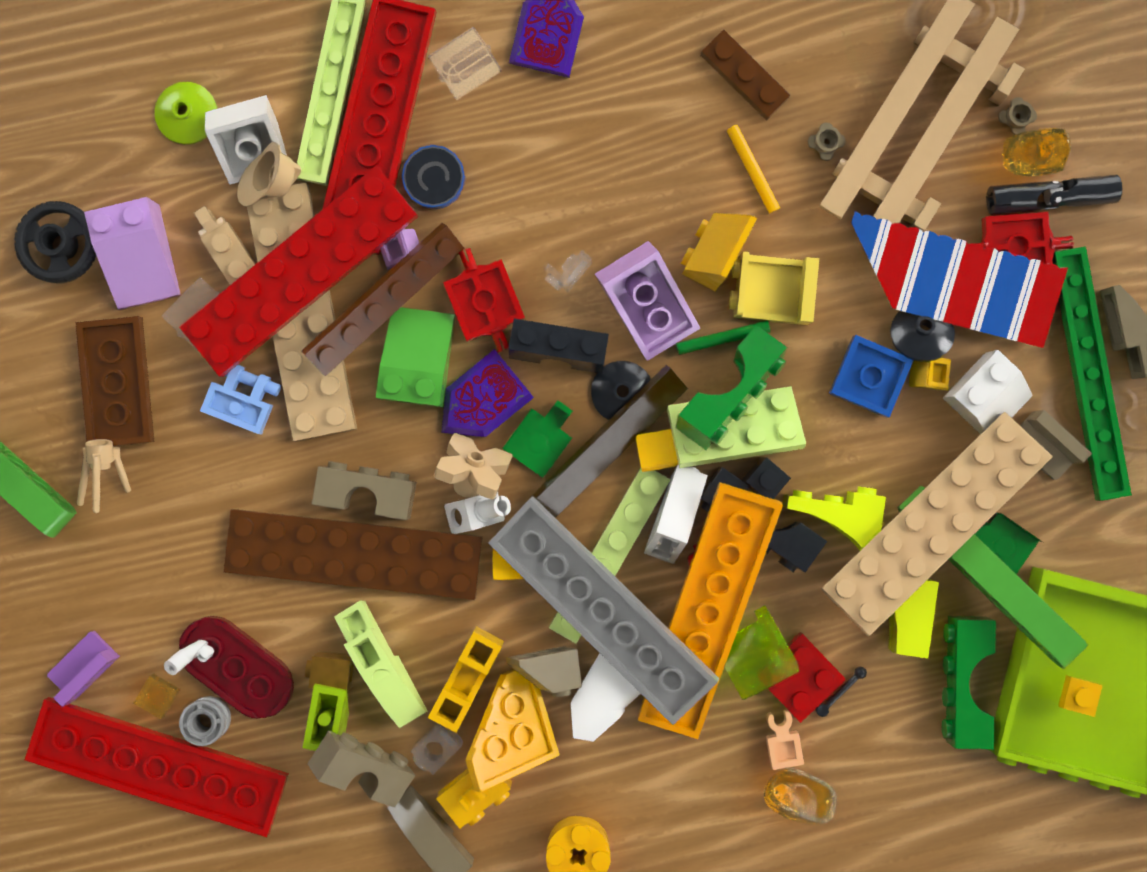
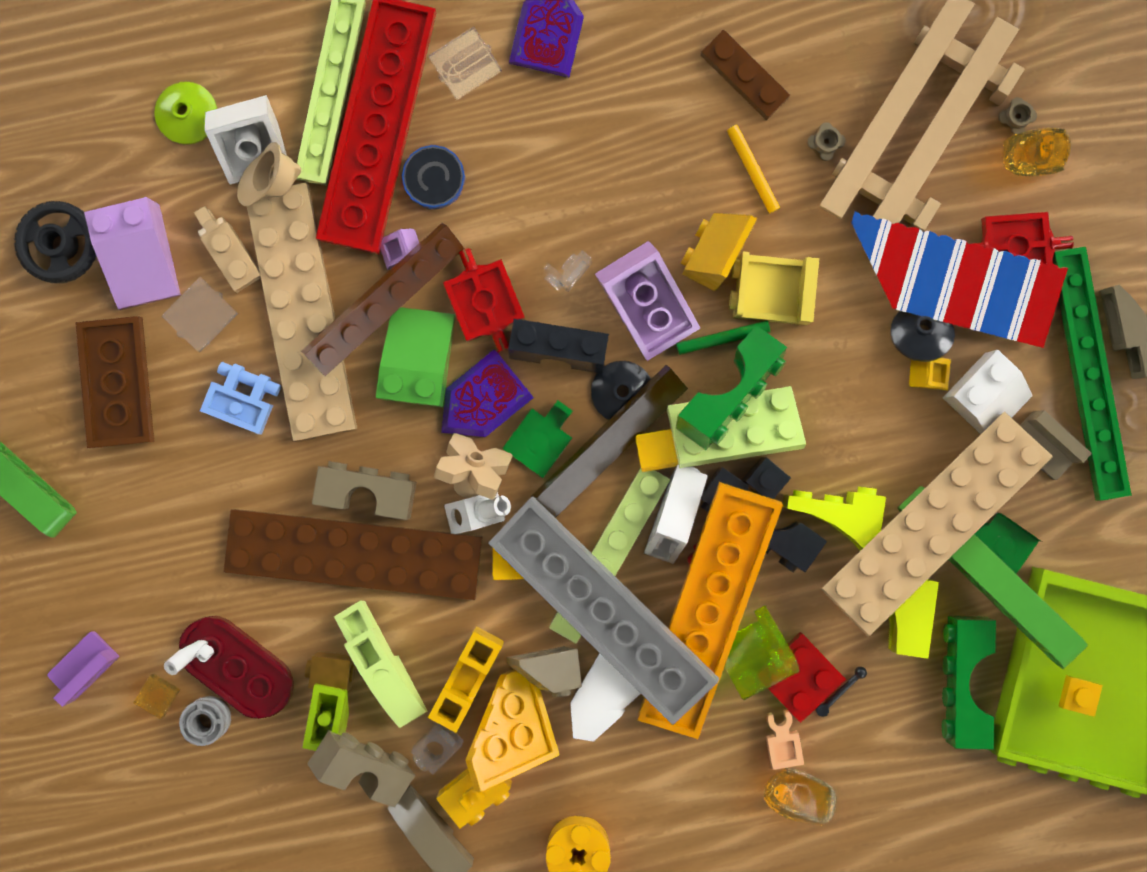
red plate [24,697,289,837] -> none
tan plant [77,439,131,513] -> none
red plate [179,165,419,377] -> none
blue plate [829,335,914,418] -> none
black piece [986,175,1123,215] -> none

